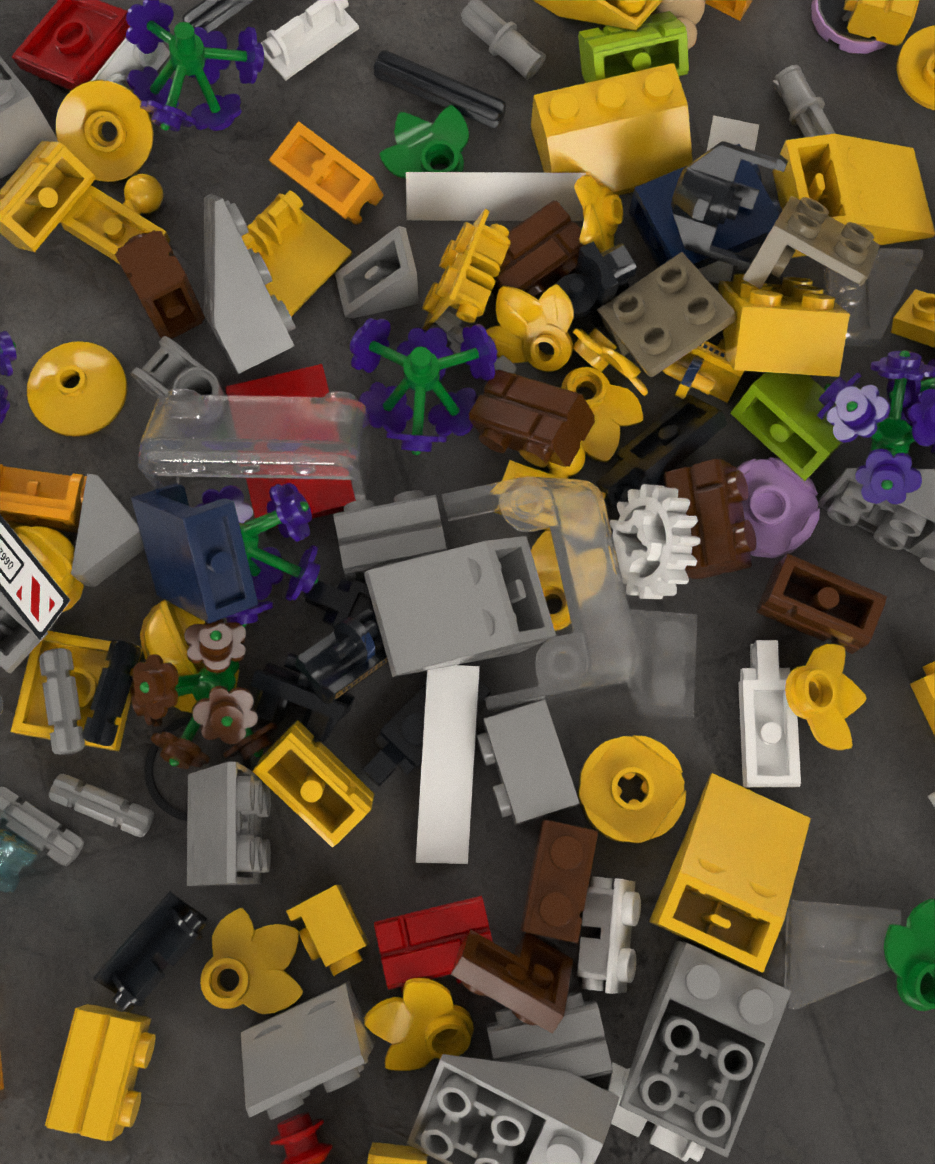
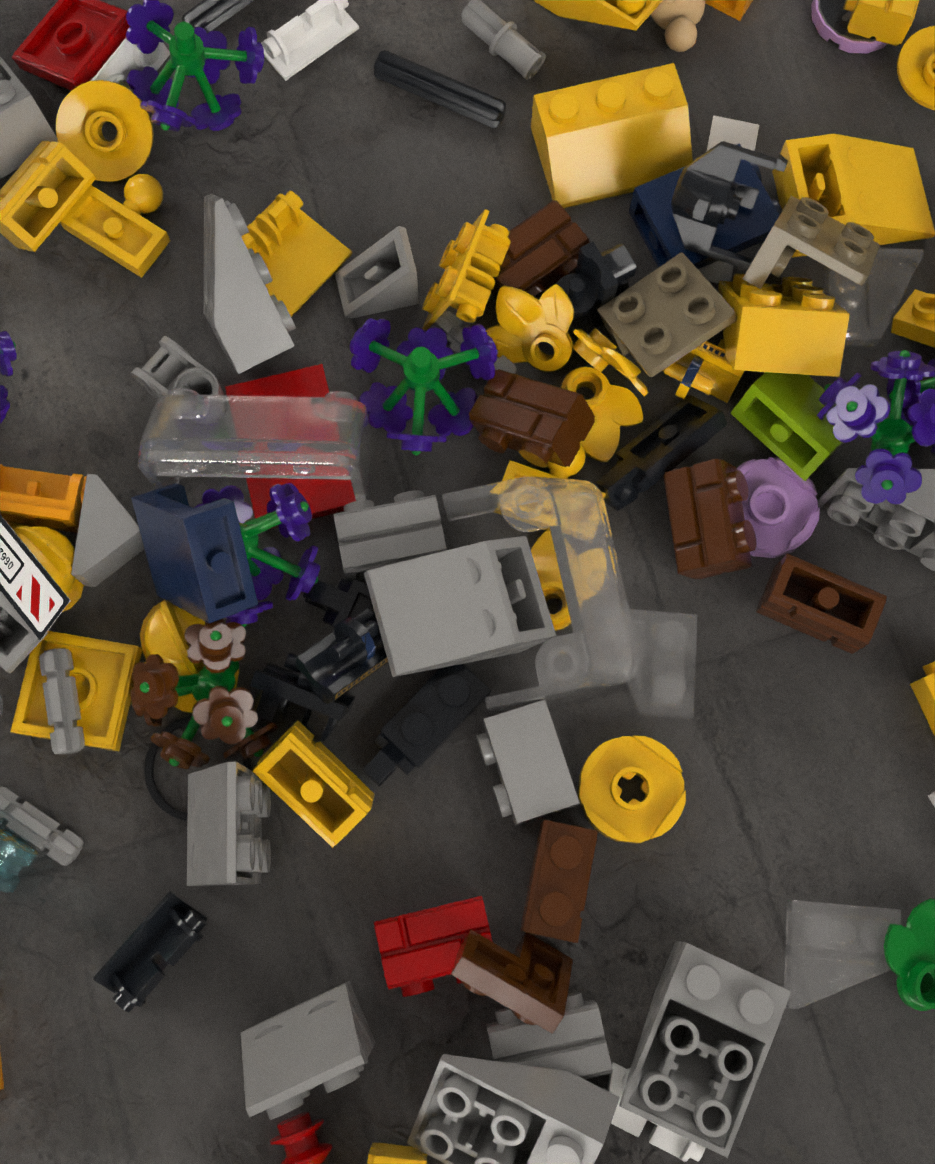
yellow dish [27,341,127,437] -> none
yellow brick [45,1004,156,1141] -> none
light grey axle [49,774,154,837] -> none
black axle [82,640,141,746] -> none
reddish brown brick [115,230,205,339] -> none
yellow plate [200,908,303,1014] -> none
light orange hinge [269,121,384,225] -> none
yellow brick [286,885,370,976] -> none
yellow plate [364,978,474,1071] -> none
green plate [379,105,469,179] -> none
white sticker [406,172,586,221] -> none
white sticker [415,665,480,864] -> none
yellow plate [574,175,623,253] -> none
white hinge [577,876,641,994] -> none
lime brick [578,11,689,83] -> none
white gear [607,484,700,599] -> none
yellow slope [649,773,811,973] -> none
white hinge [738,640,801,788] -> none
light grey axle [772,65,836,137] -> none
yellow plate [785,644,867,750] -> none

